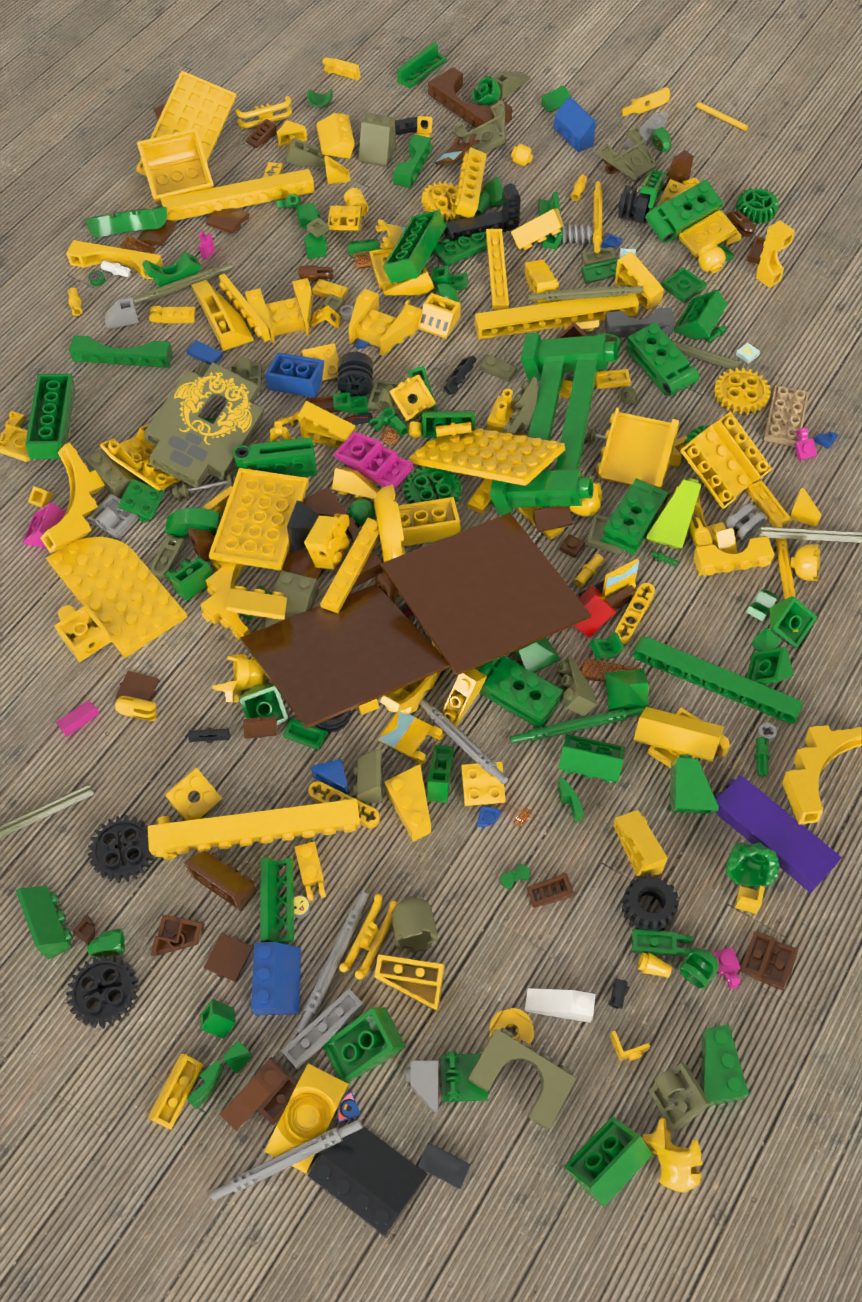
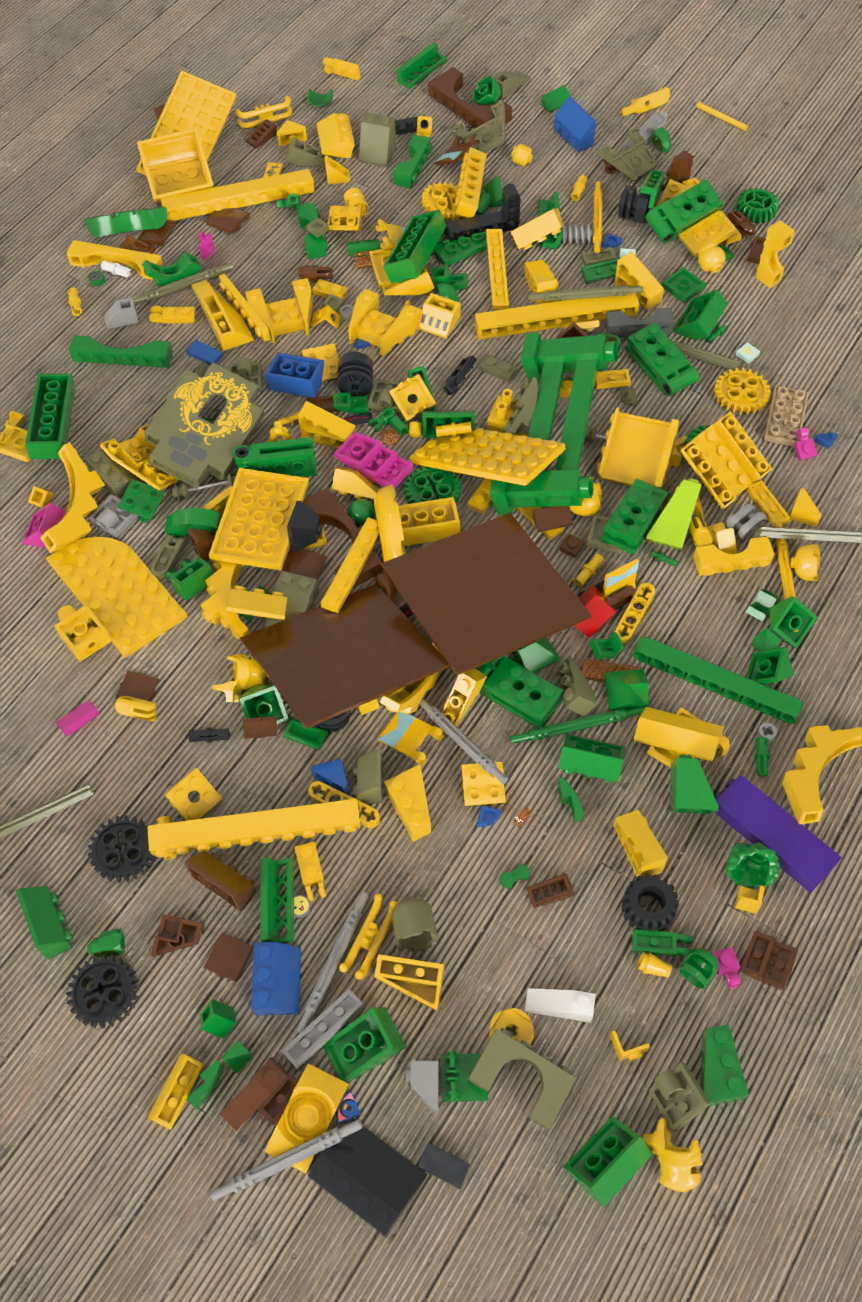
reddish brown tile [72,915,95,945] -> none
yellow brick [304,513,350,570] -> none
green slope [427,745,454,803] -> none
black pin [609,979,629,1009] -> none

